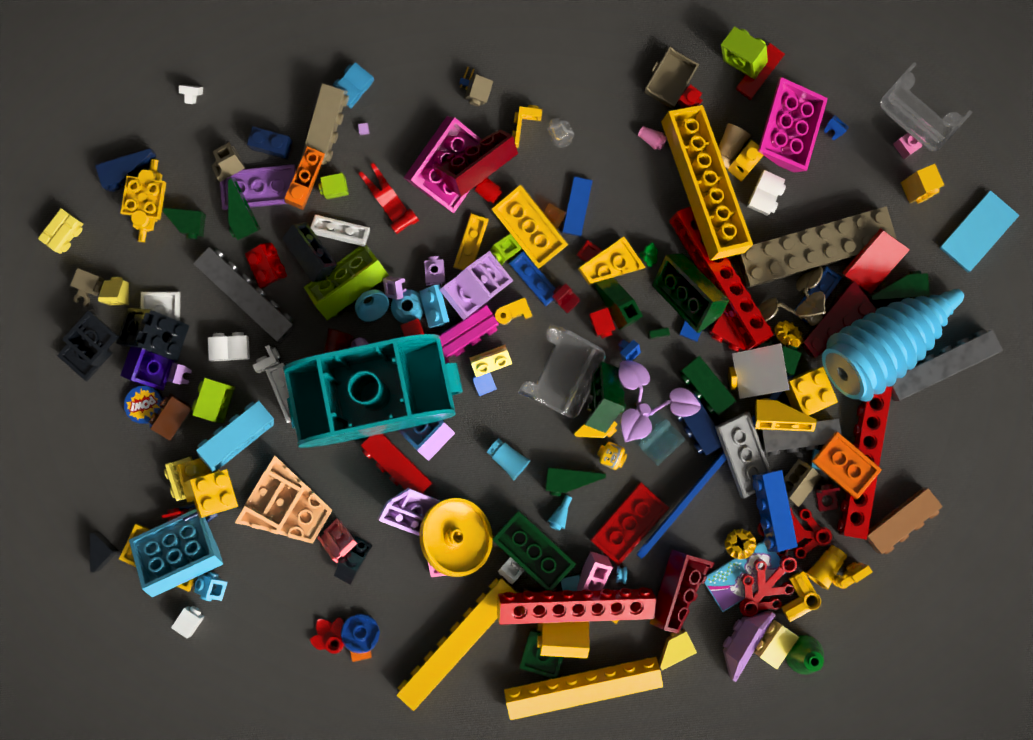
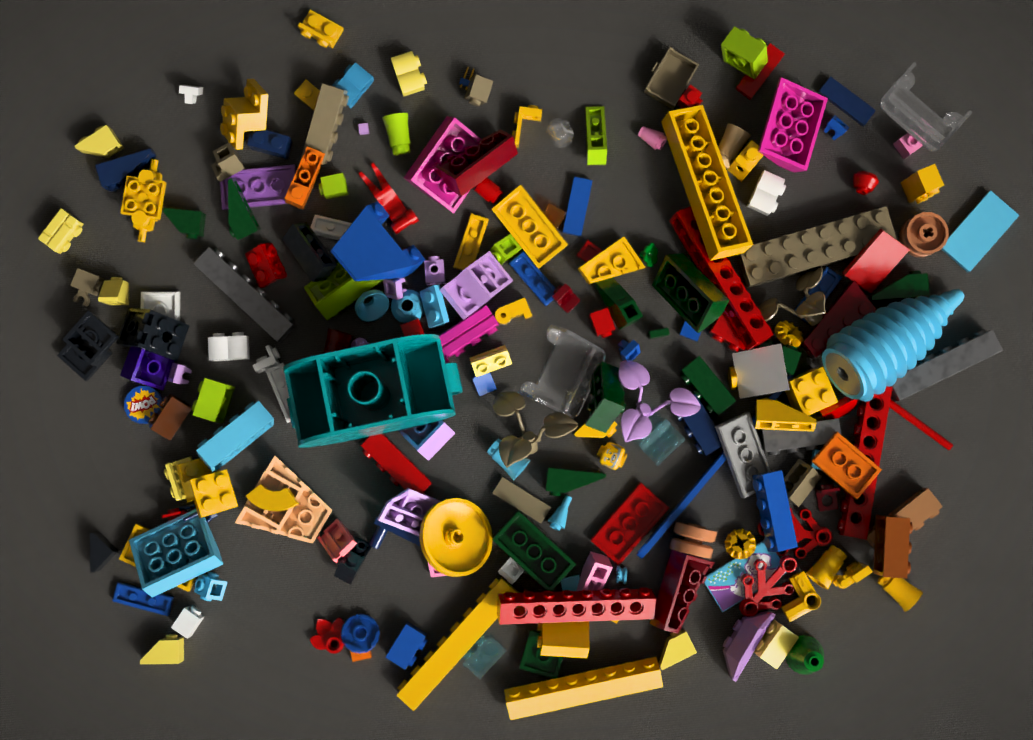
none -> light yellow slope [75,125,124,158]
none -> blue tile [112,582,174,616]
none -> light yellow slope [140,634,184,664]
none -> yellow bracket [220,79,268,150]
none -> yellow tile [246,484,299,511]
none -> yellow plate [294,79,320,111]
none -> yellow bracket [298,9,344,49]
none -> blue wedge [331,201,426,281]
none -> dark blue piece [369,514,421,549]
none -> lime plant [382,113,411,155]
none -> blue brick [385,622,428,670]
none -> light yellow brick [391,51,427,97]
none -> clear light blue bracket [462,634,507,679]
none -> dark tan plant [493,391,578,468]
none -> dark tan tile [493,477,551,523]
none -> lime slope [585,106,607,165]
none -> nougat wheel [669,522,717,559]
none -> dark blue tile [818,76,876,126]
none -> red tile [820,396,858,420]
none -> red cone [853,171,879,195]
none -> dark orange brick [873,515,913,579]
none -> yellow plant [877,576,923,612]
none -> red bar [889,400,953,451]
none -> nougat wheel [899,212,949,257]

